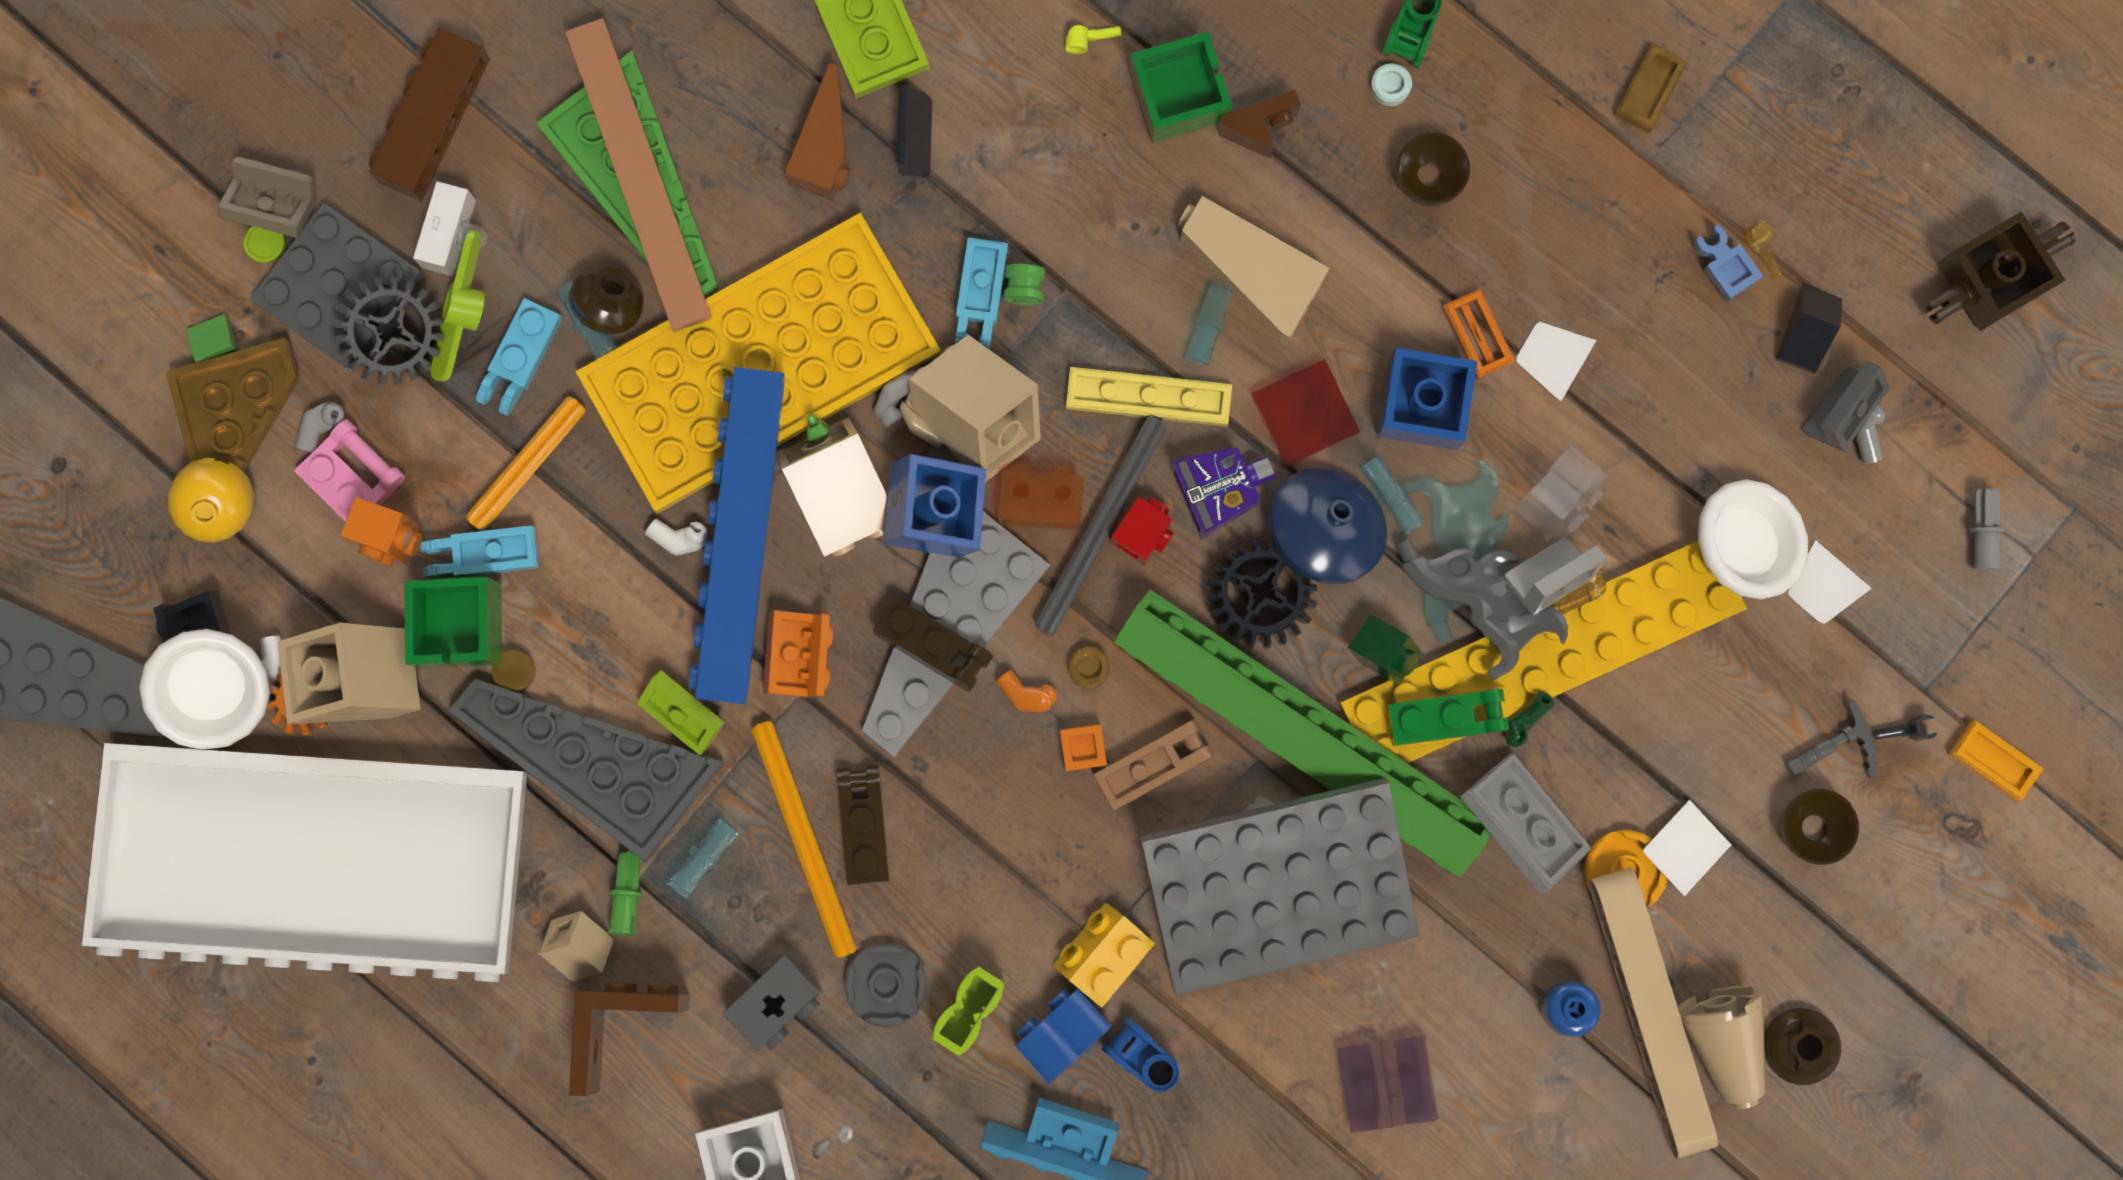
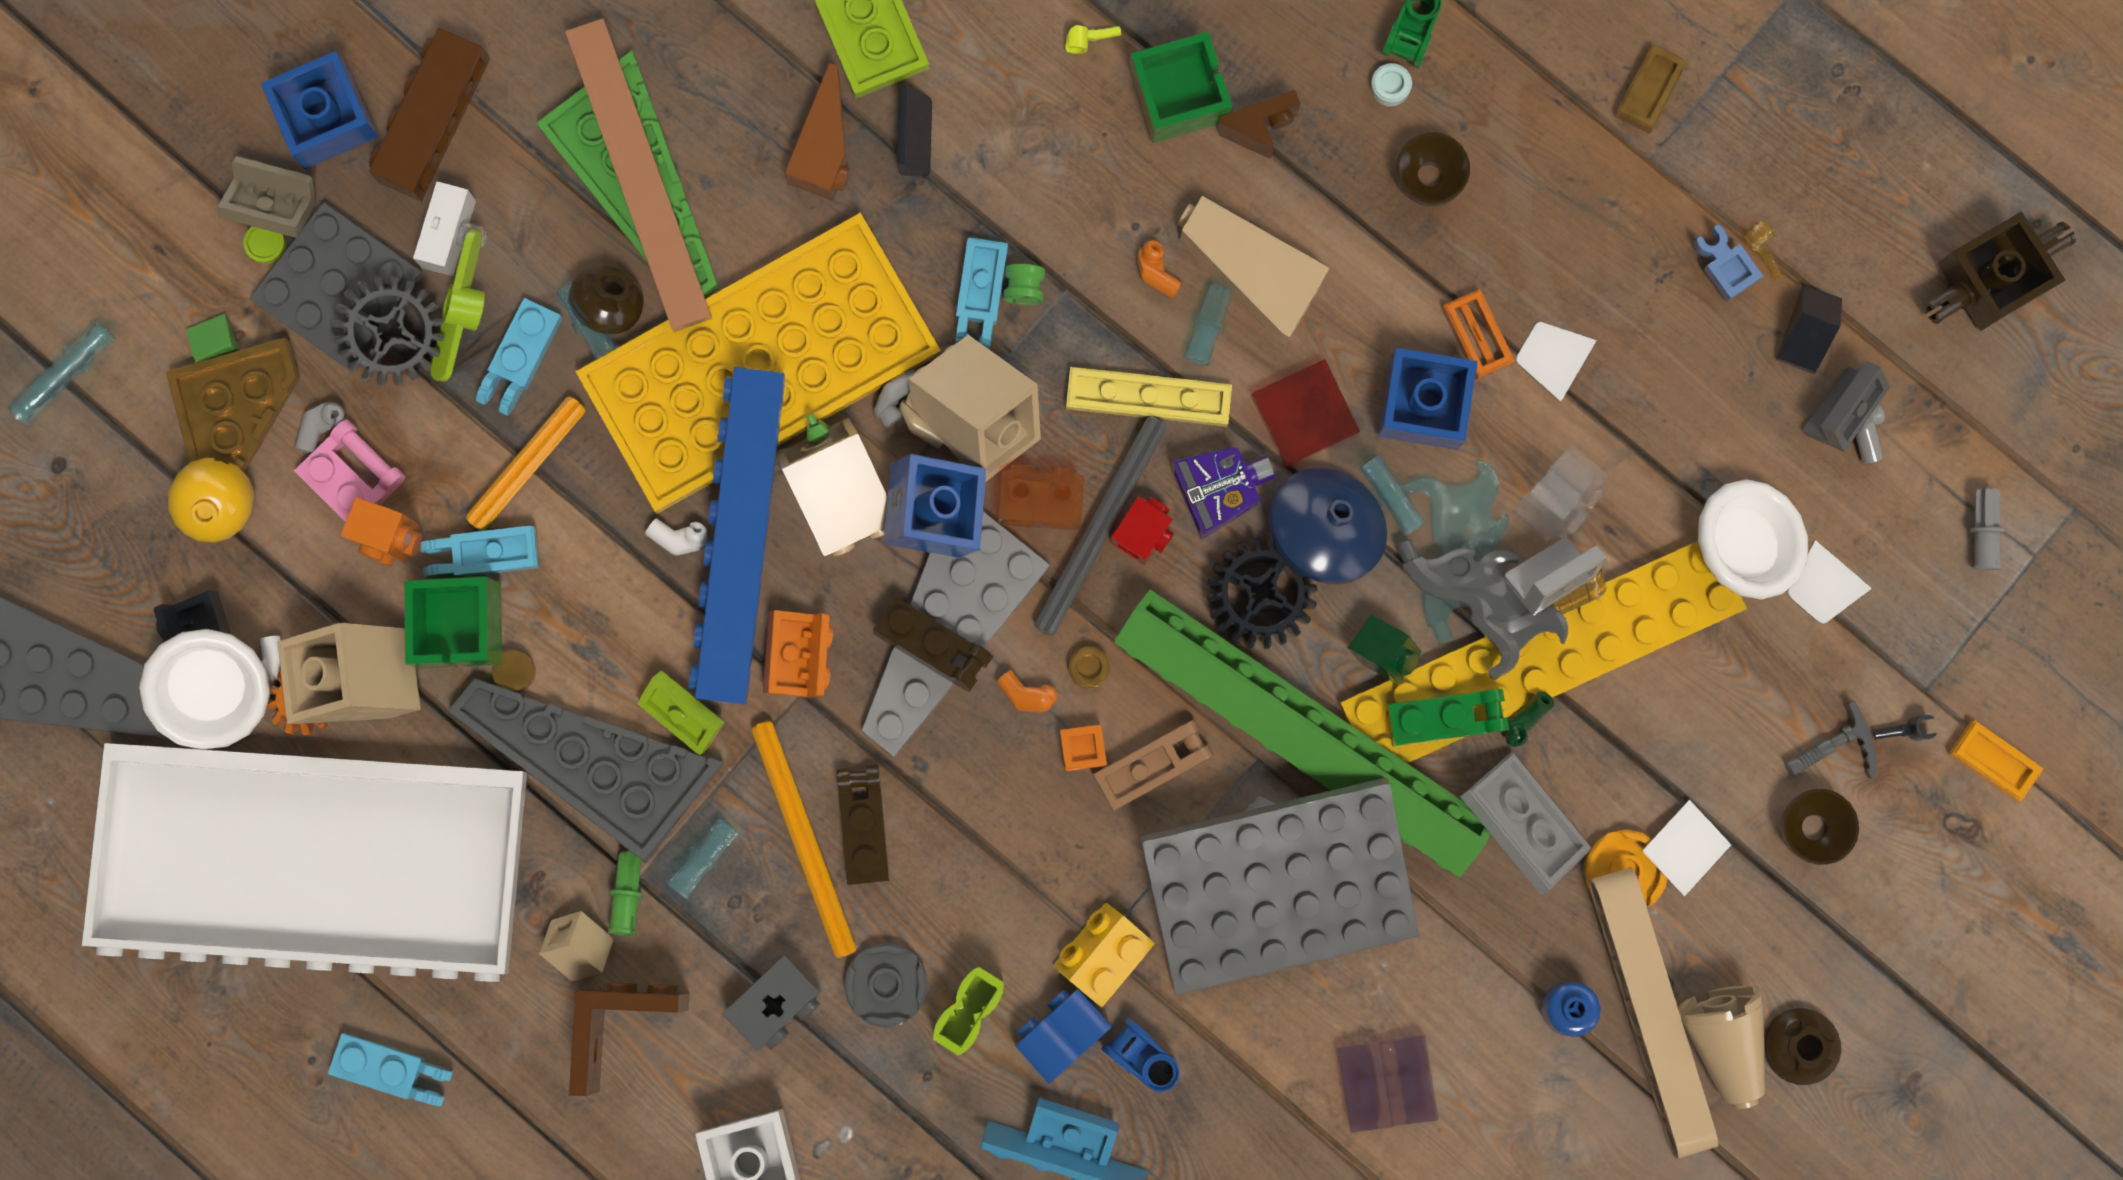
none -> clear light blue pin [7,320,116,426]
none -> blue brick [261,51,379,169]
none -> medium azure hinge [328,1033,453,1107]
none -> orange arm [1137,240,1183,300]

